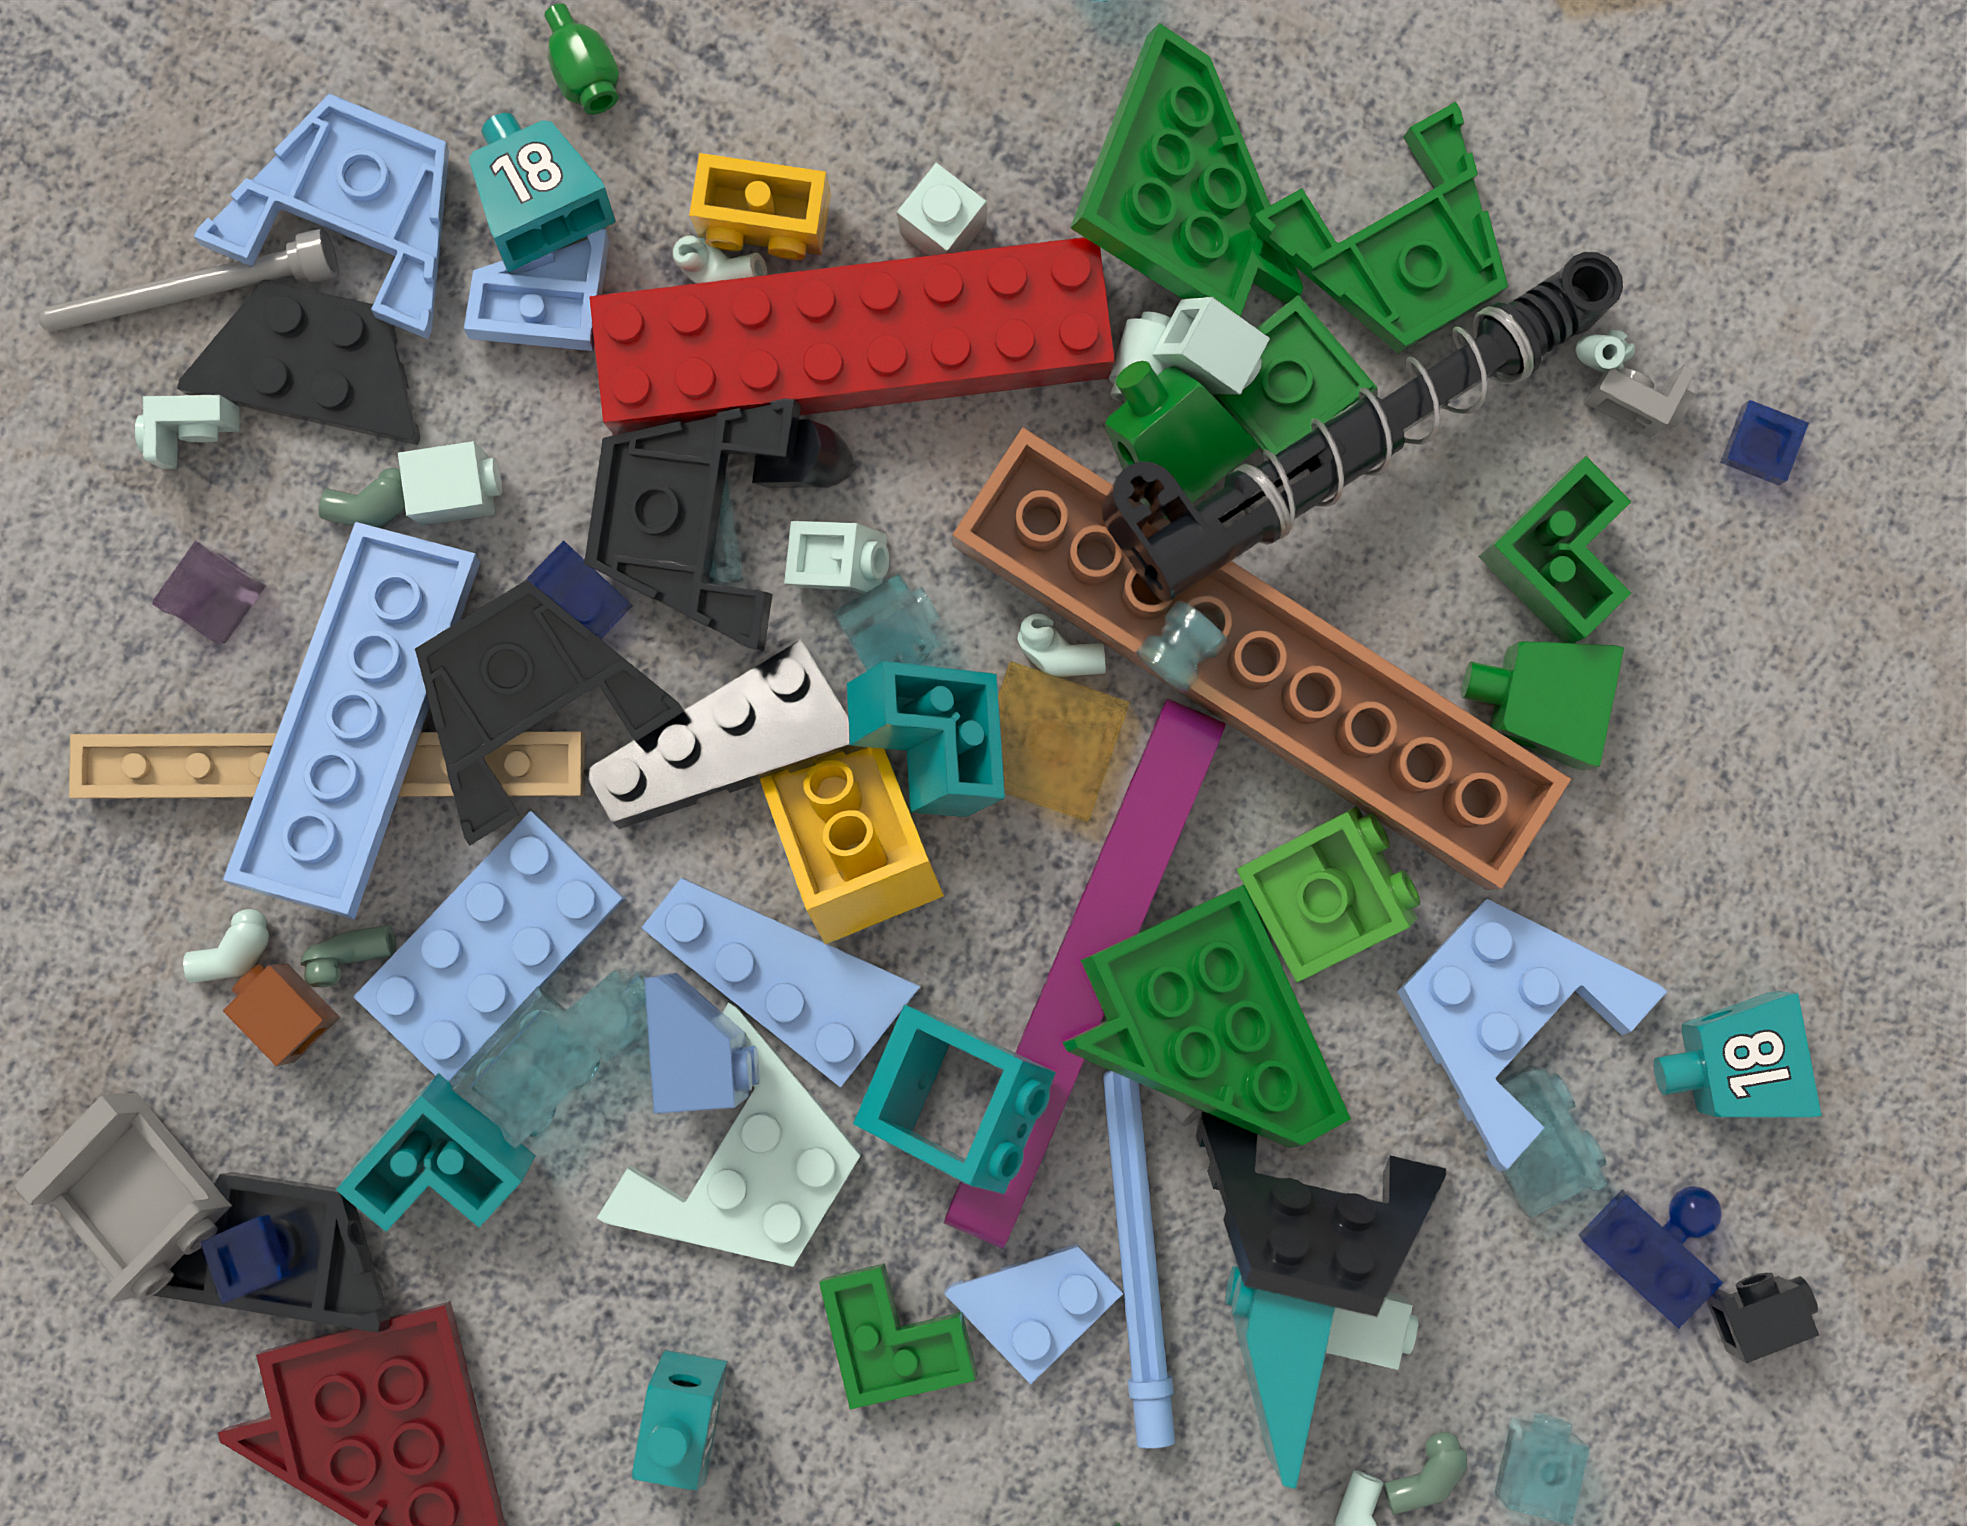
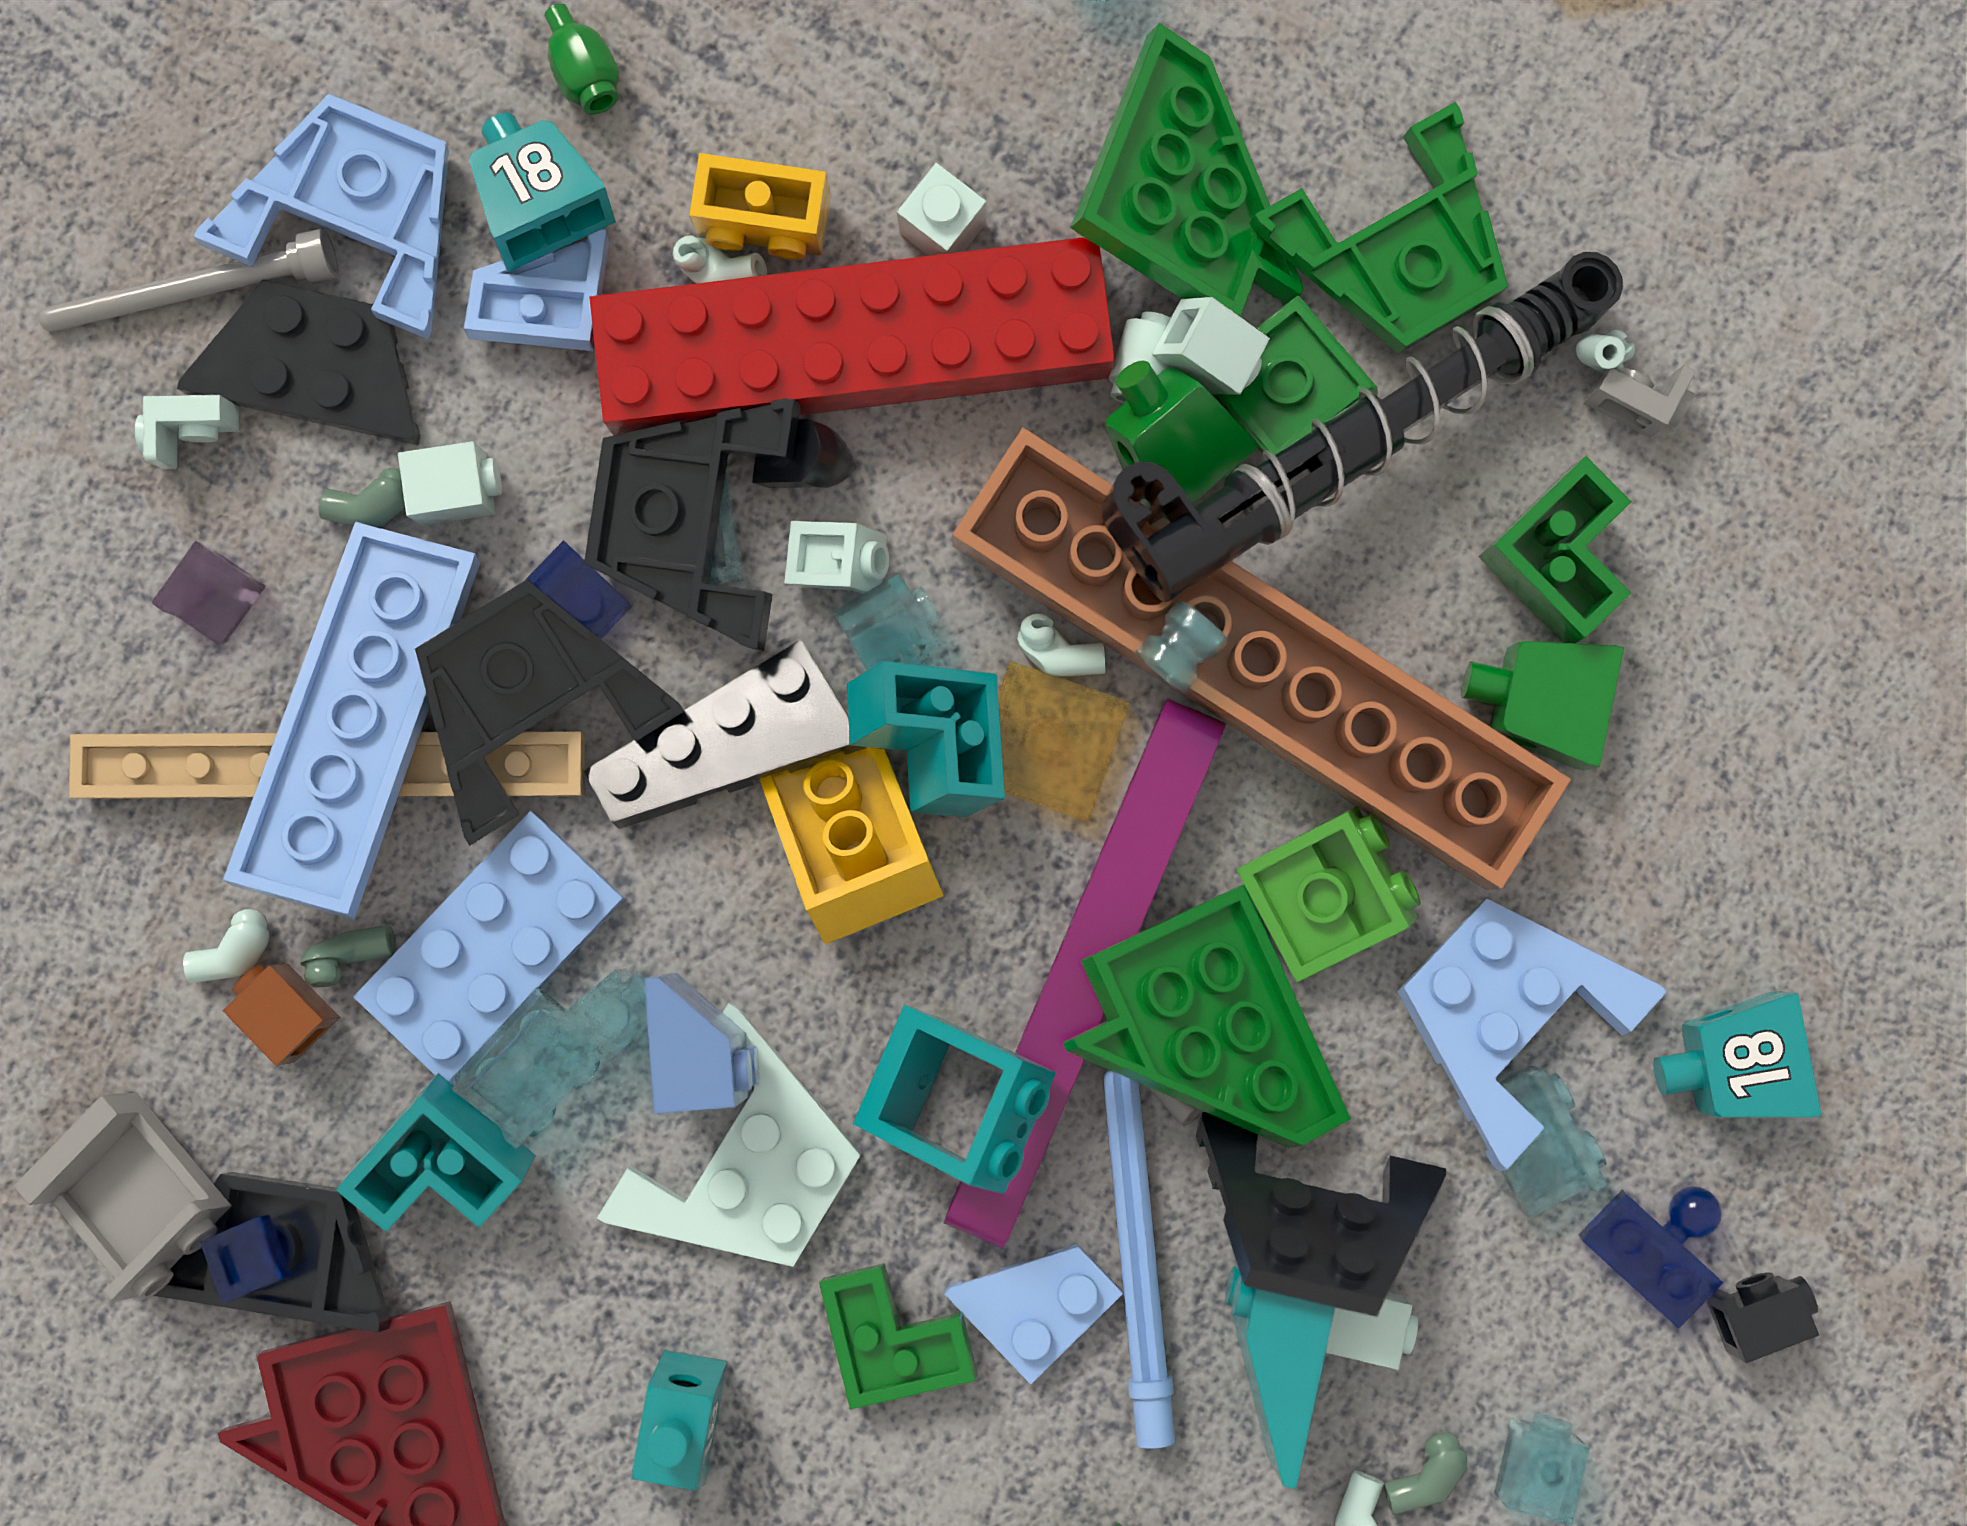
light blue wing [641,878,921,1088] -> none
clear blue plate [1720,400,1809,485] -> none

